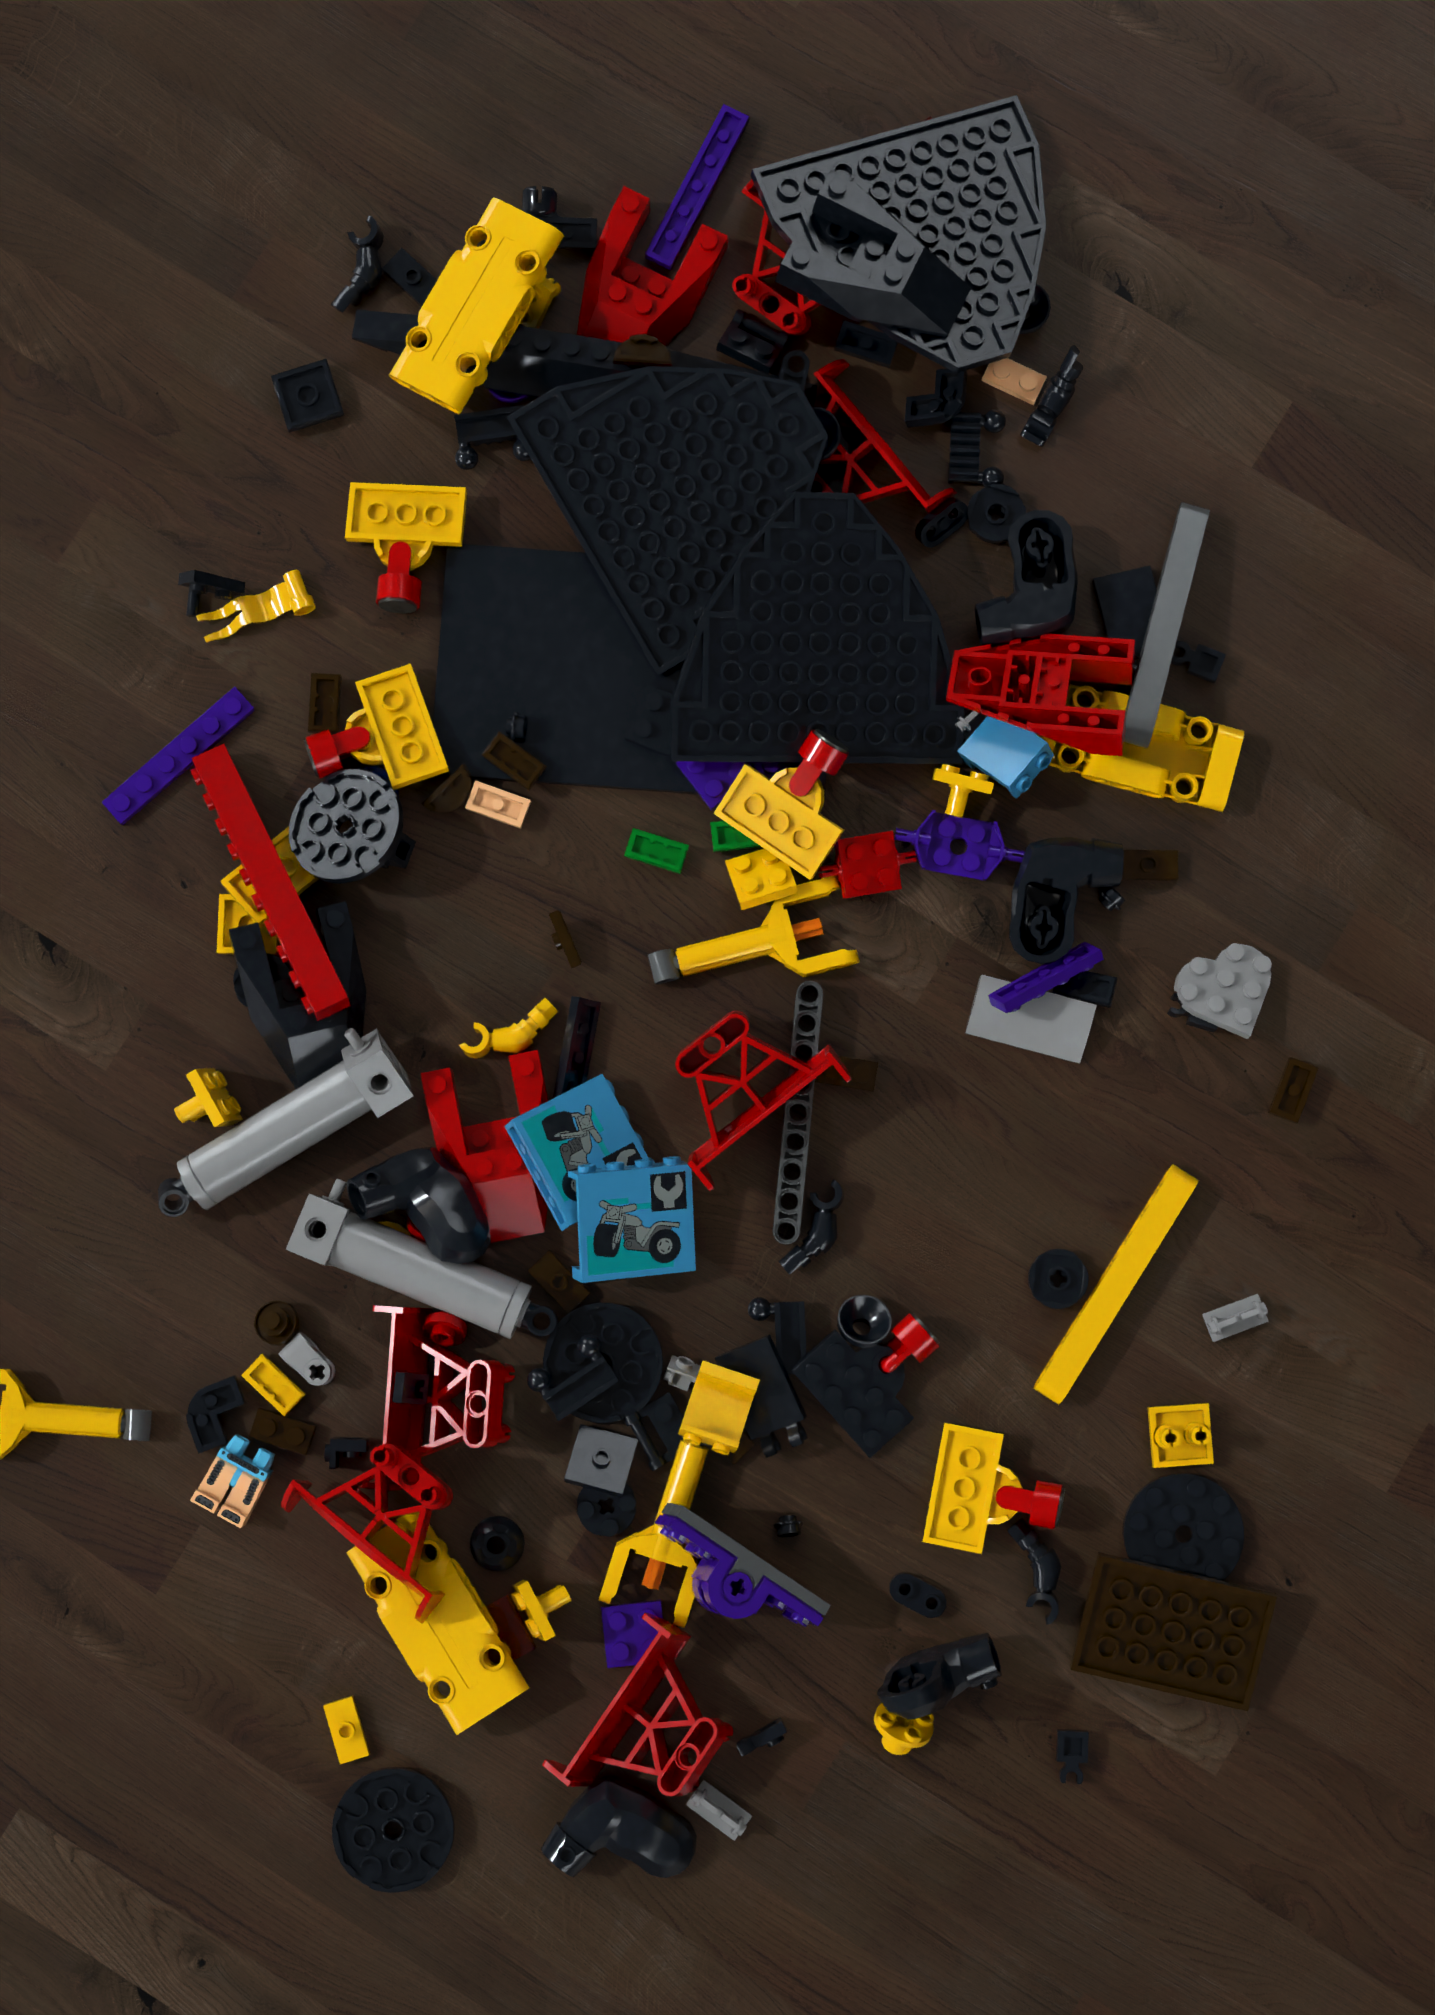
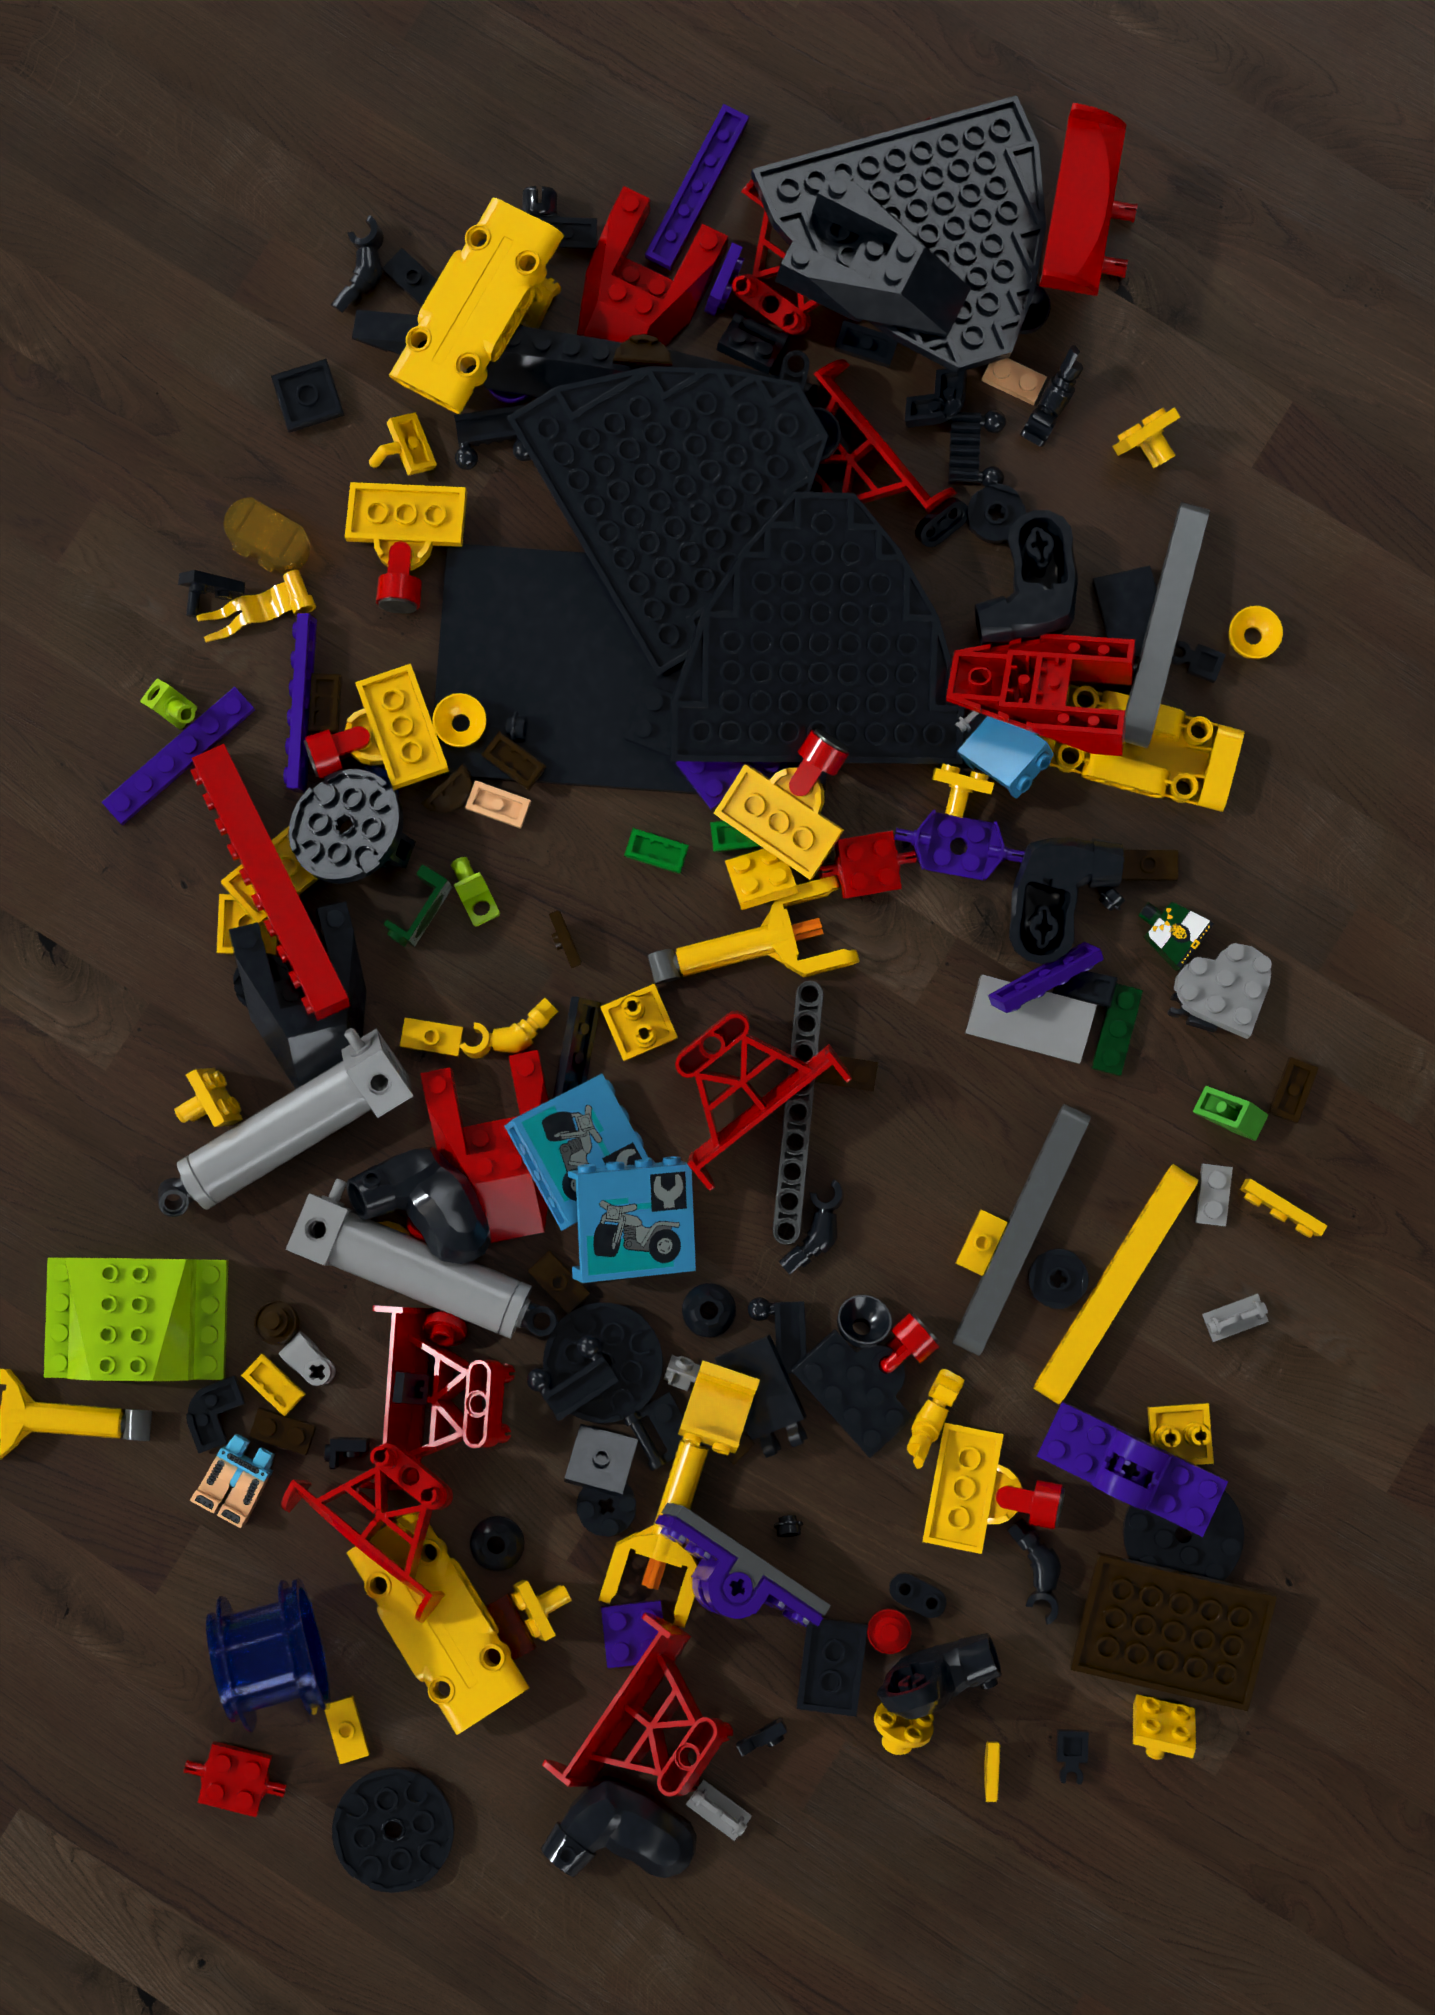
none -> lime wedge [44,1258,228,1381]
none -> lime bracket [140,679,197,730]
none -> red plate [184,1741,287,1817]
none -> clear blue wheel [206,1578,331,1733]
none -> clear yellow brick [224,498,310,573]
none -> dark purple plate [283,613,317,793]
none -> yellow plate [369,412,437,476]
none -> dark green panel [384,864,453,947]
none -> yellow plate [400,1017,464,1057]
none -> yellow piece [432,693,487,748]
none -> lime bracket [451,857,500,927]
none -> yellow plate [600,983,678,1062]
none -> black piece [682,1283,736,1338]
none -> dark purple plate [704,243,744,316]
none -> black plate [796,1618,868,1717]
none -> red plate [867,1608,912,1654]
none -> yellow piece [907,1369,964,1469]
none -> dark grey beam [952,1104,1091,1356]
none -> yellow plate [955,1210,1008,1276]
none -> yellow tile [984,1741,1000,1802]
none -> dark purple piece [1036,1401,1228,1537]
none -> red piece [1039,103,1138,296]
none -> dark green plate [1091,983,1143,1077]
none -> yellow plate [1112,407,1180,468]
none -> yellow plate [1133,1694,1196,1760]
none -> torso [1138,902,1214,971]
none -> bright green slope [1193,1086,1268,1141]
none -> light grey plate [1195,1164,1233,1227]
none -> yellow piece [1229,606,1283,660]
none -> yellow plate [1239,1179,1327,1238]

